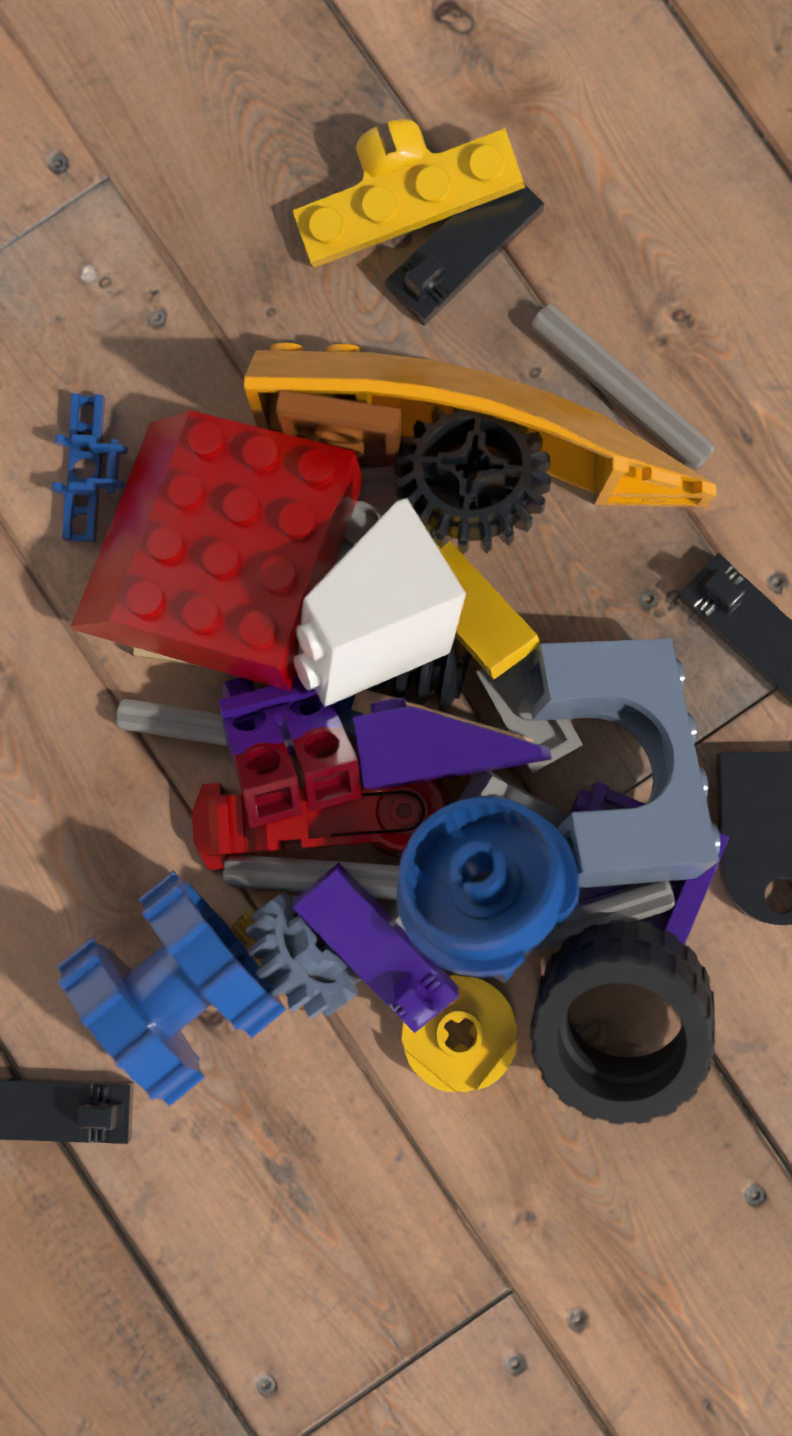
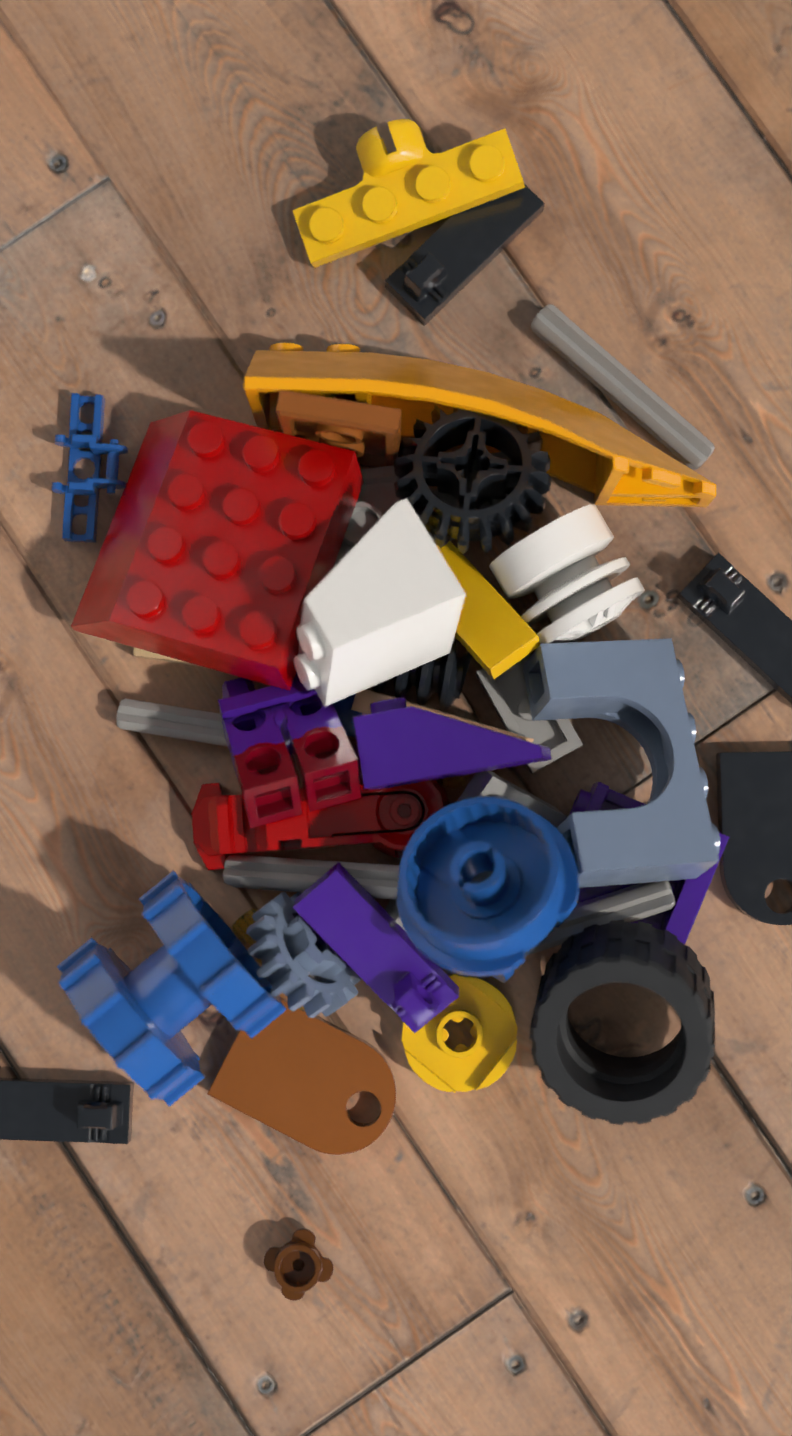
none -> dark orange tile [207,997,396,1155]
none -> reddish brown plate [264,1228,333,1301]
none -> white wheel [489,504,645,644]

